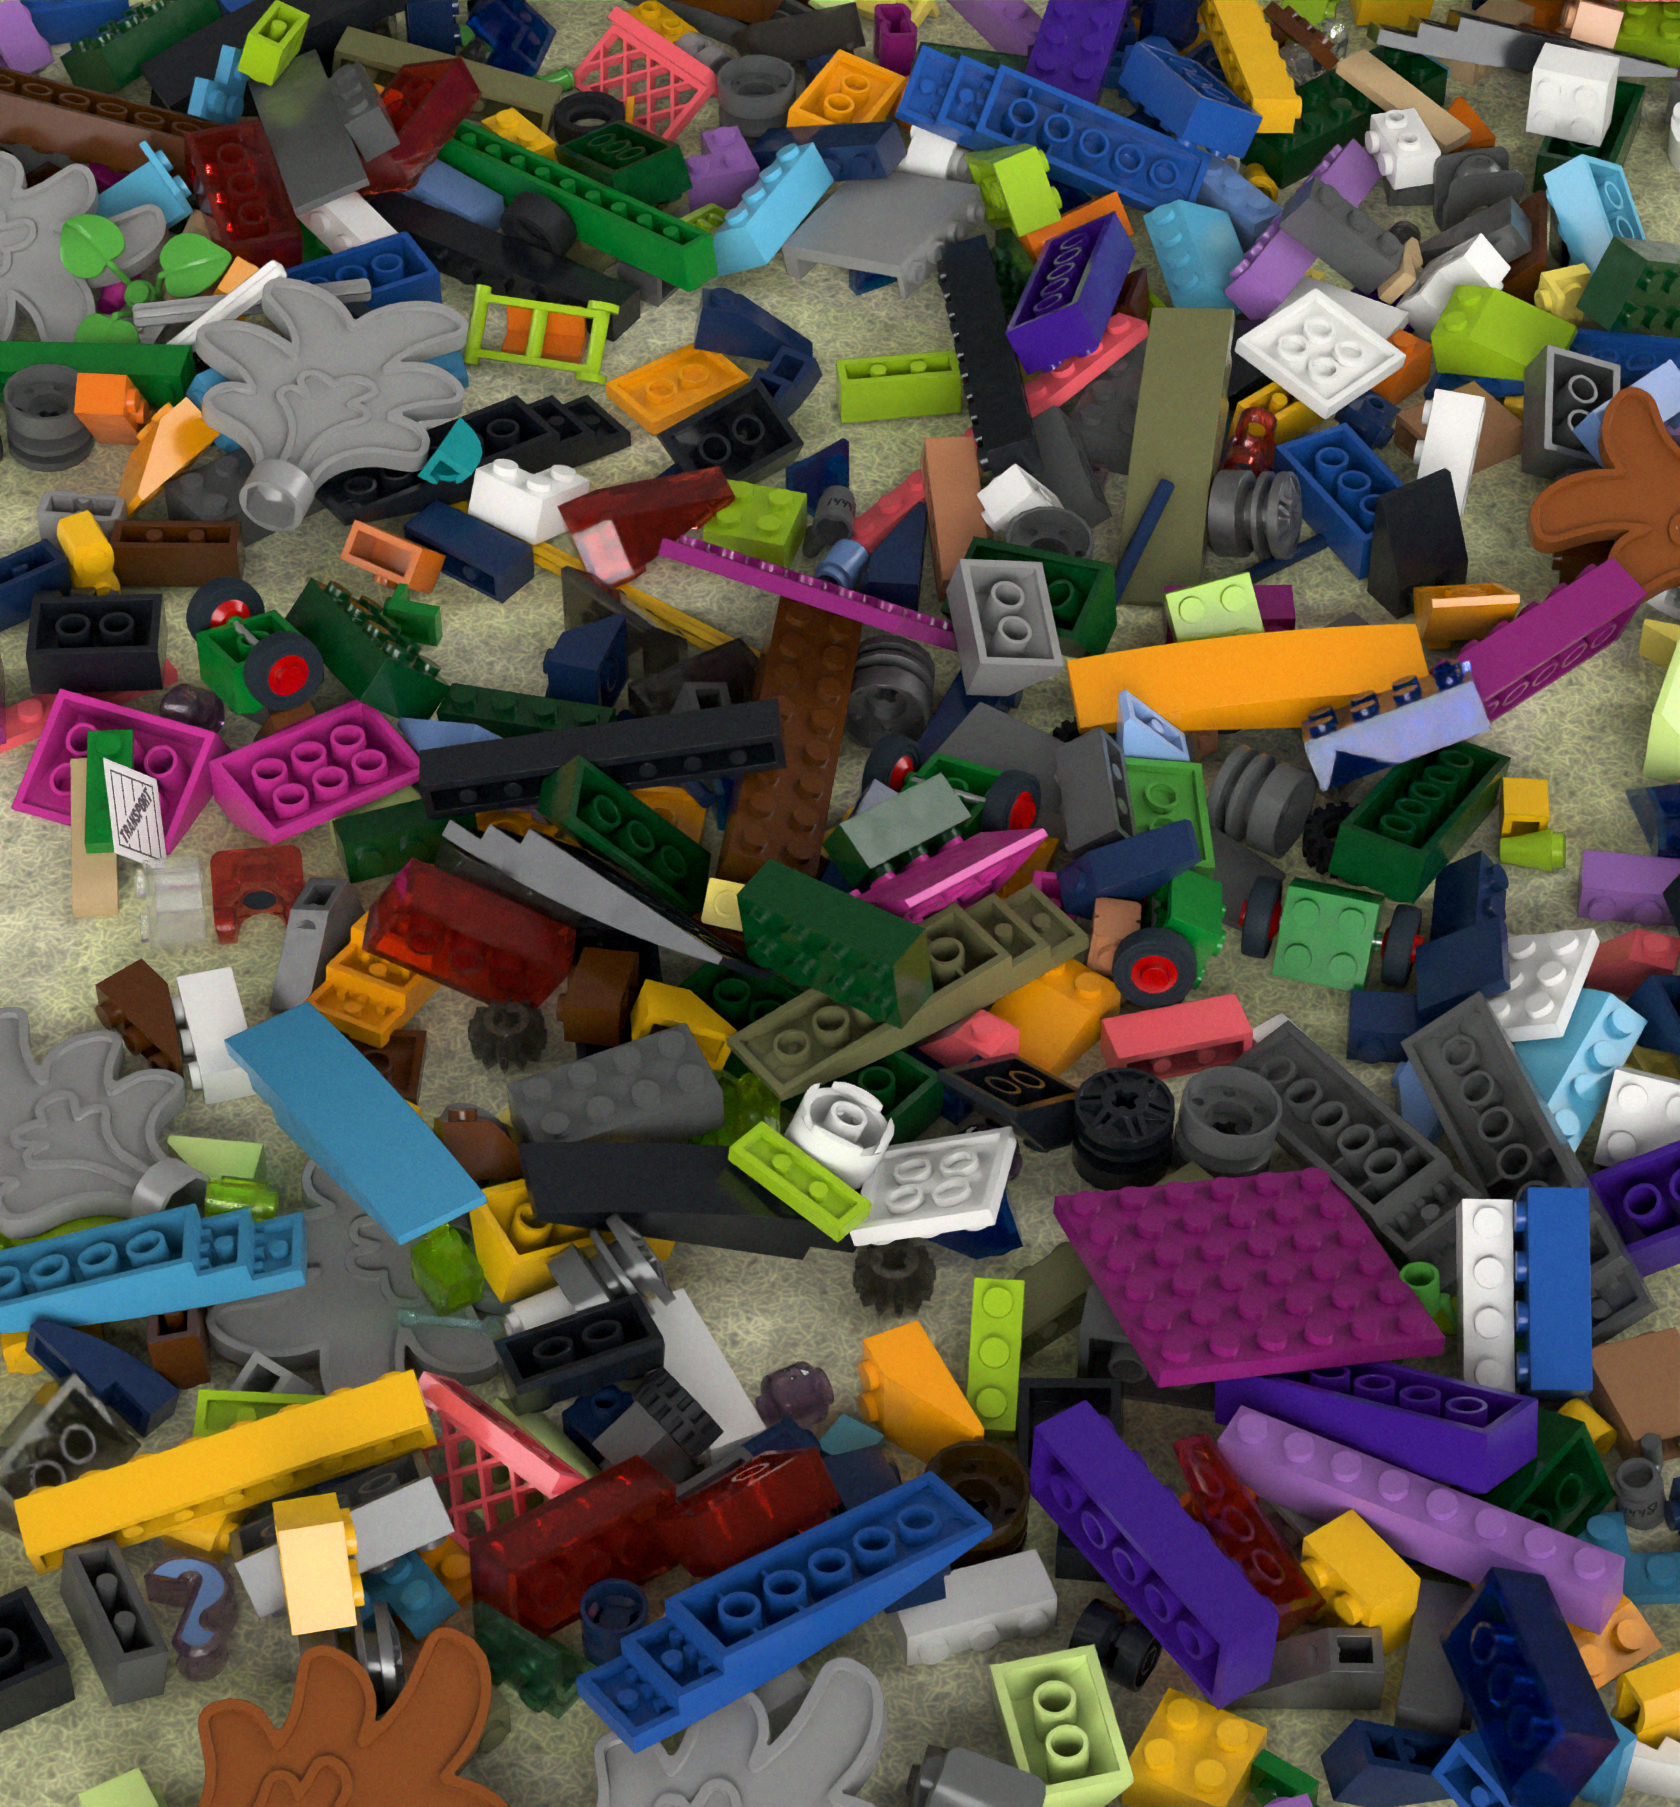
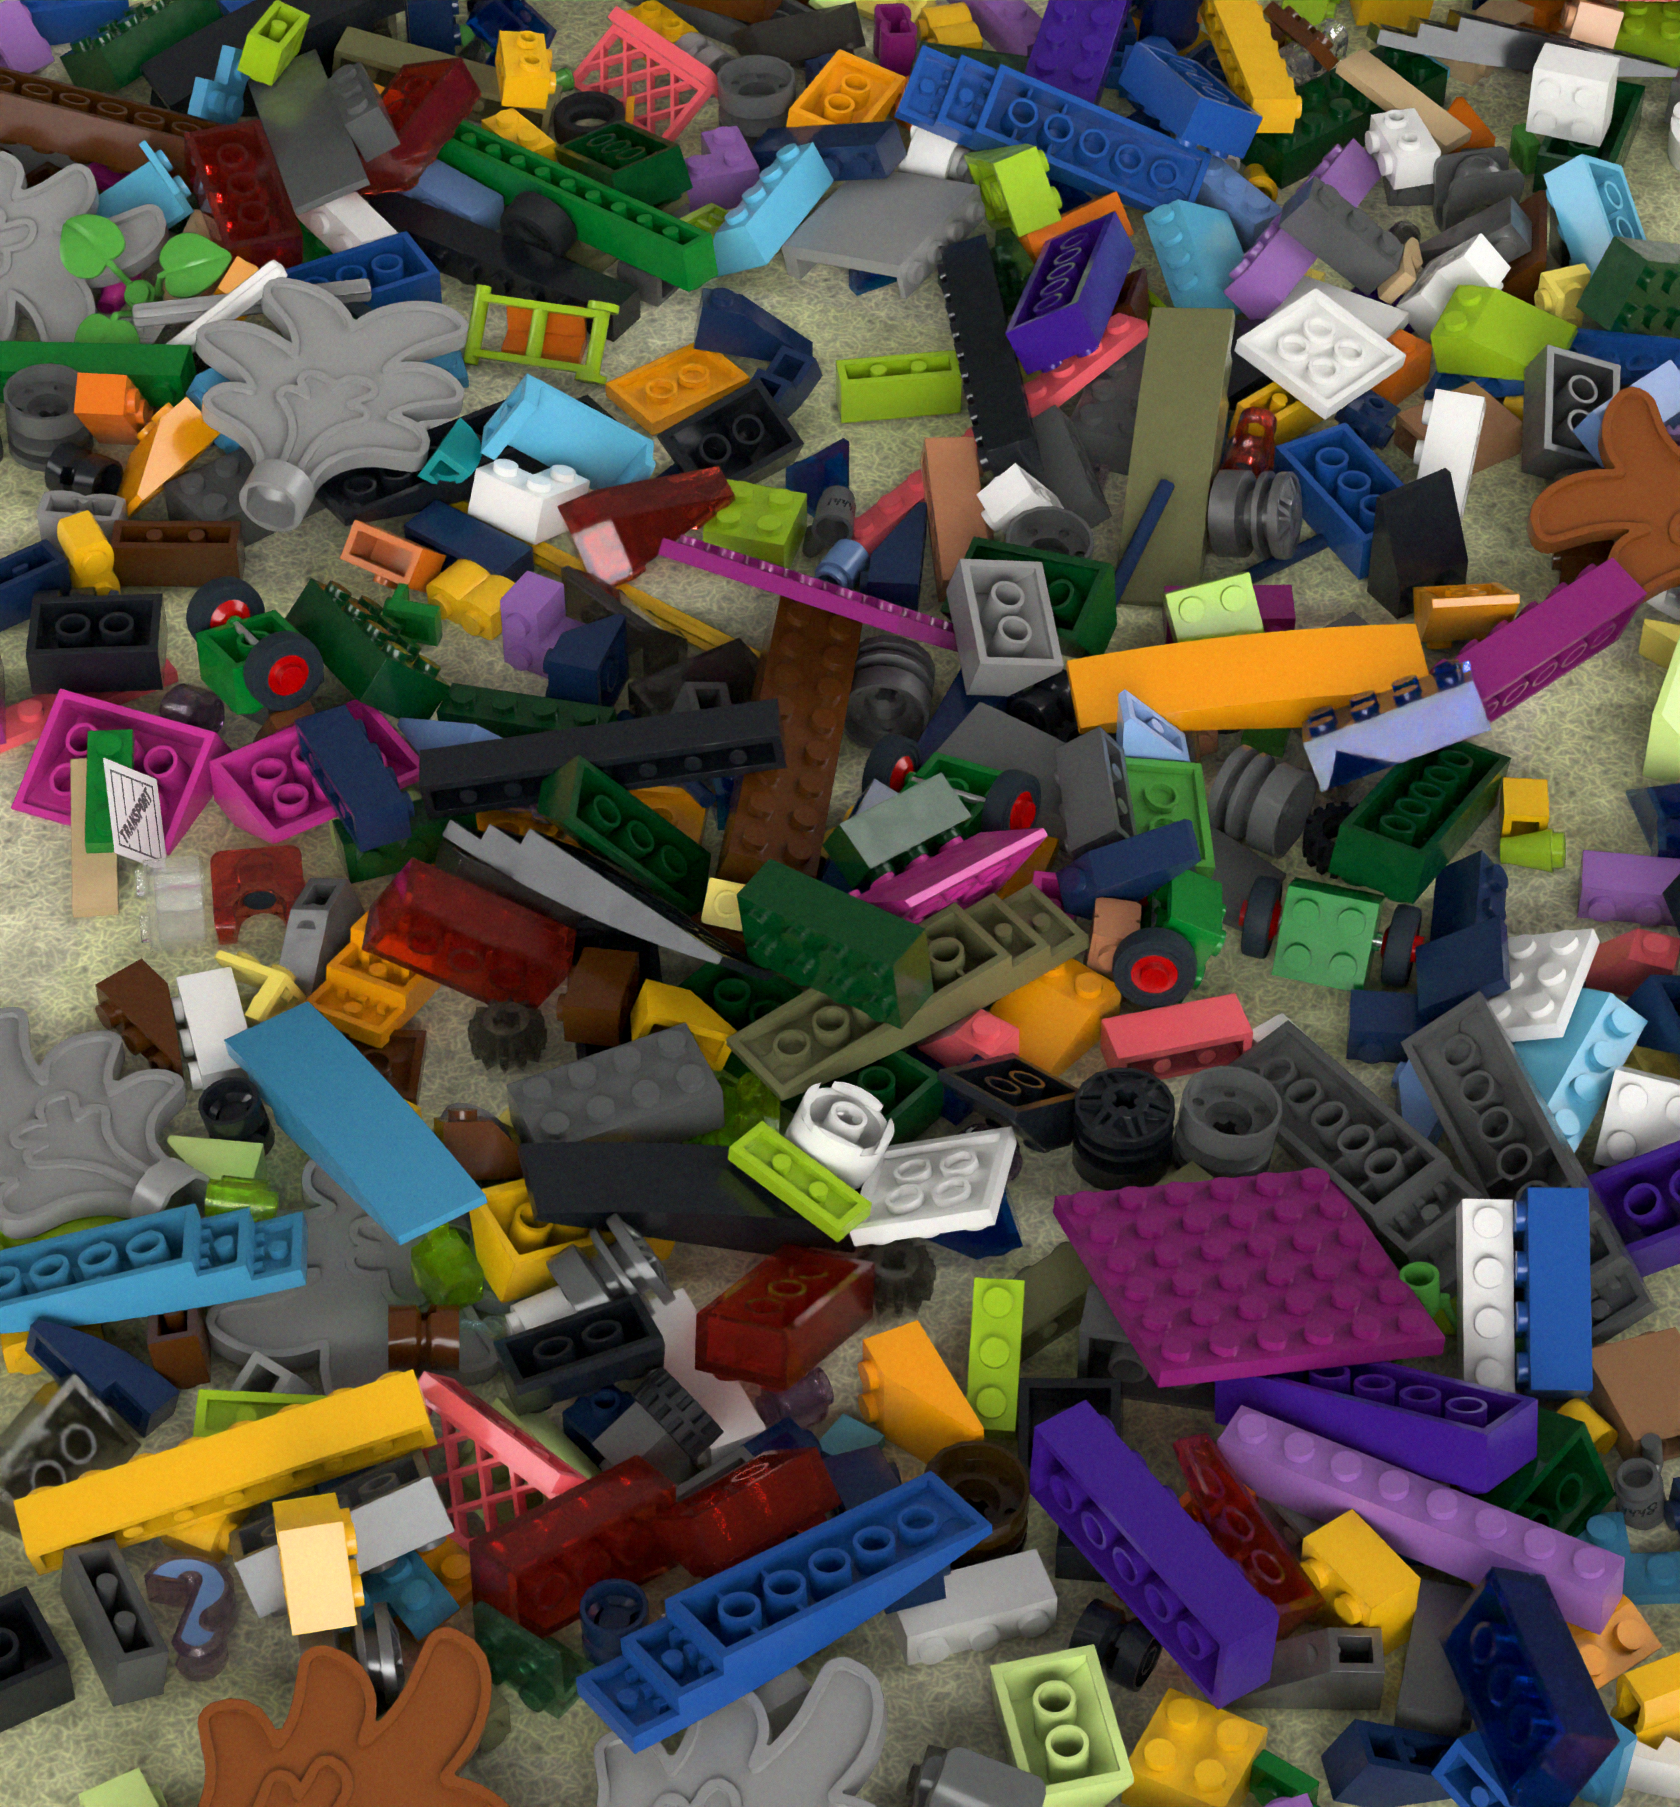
none -> black wheel [45,442,124,496]
none -> black wheel [198,1077,275,1156]
none -> light yellow bracket [214,950,307,1026]
none -> dark blue brick [295,704,415,853]
none -> reddish brown wheel [388,1304,459,1370]
none -> yellow brick [426,559,515,640]
none -> medium azure panel [480,373,656,518]
none -> yellow brick [495,30,556,109]
none -> medium lavender brick [500,570,586,679]
none -> clear red brick [695,1243,875,1392]
none -> yellow brick [916,2,983,63]
none -> black wheel [1008,669,1076,736]
none -> bright green tile [1240,728,1292,758]
none -> bright green tile [1509,123,1541,175]

